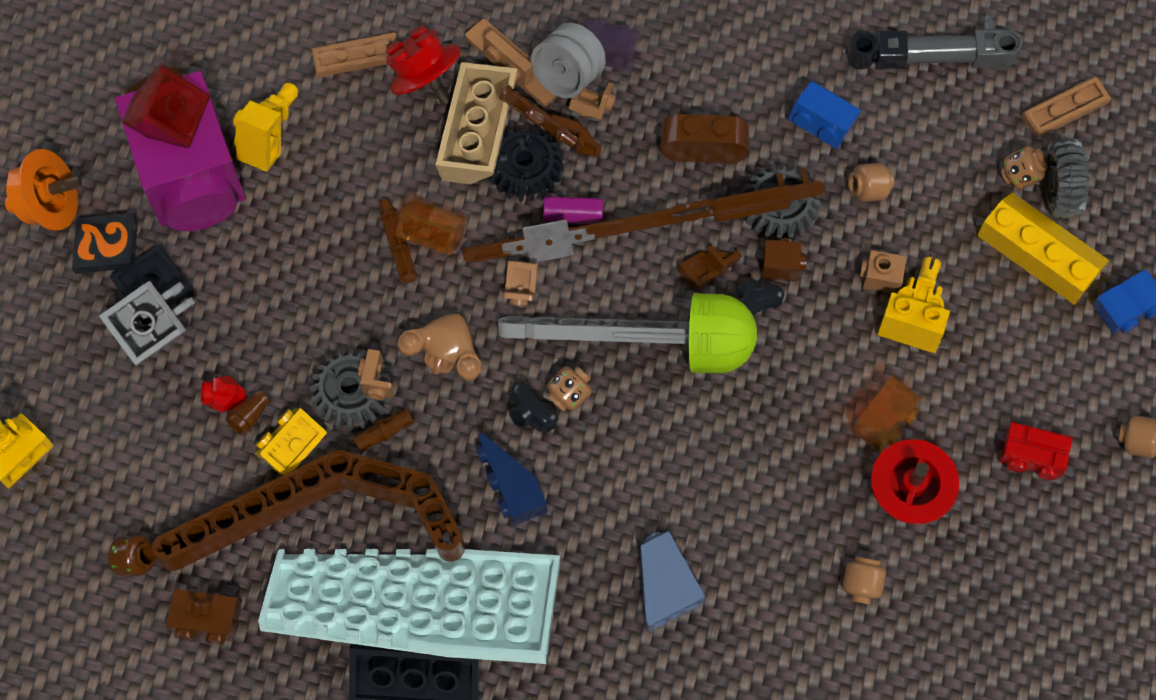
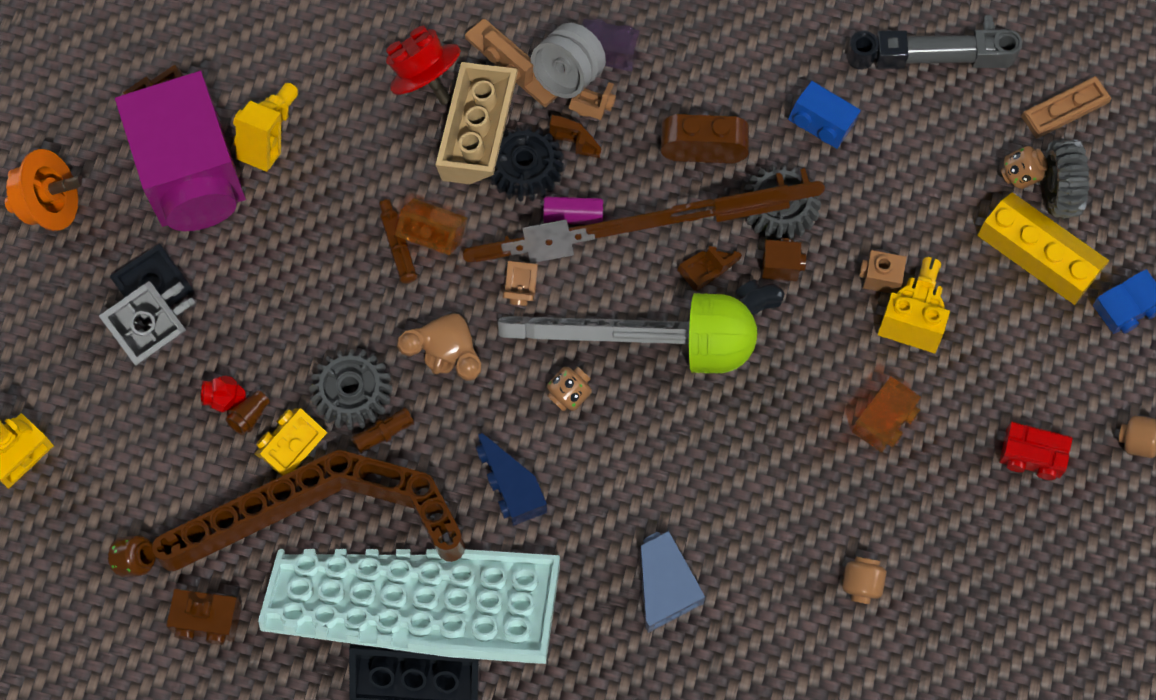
black tile [72,213,137,274] -> none
clear red slope [122,65,210,149] -> none
medium nougat tile [312,32,397,78] -> none
medium nougat bracket [358,349,394,400] -> none
reddish brown piece [498,85,578,148] -> none
black piece [509,380,559,433] -> none
medium nougat head [848,163,894,202] -> none
red piece [871,439,959,524] -> none

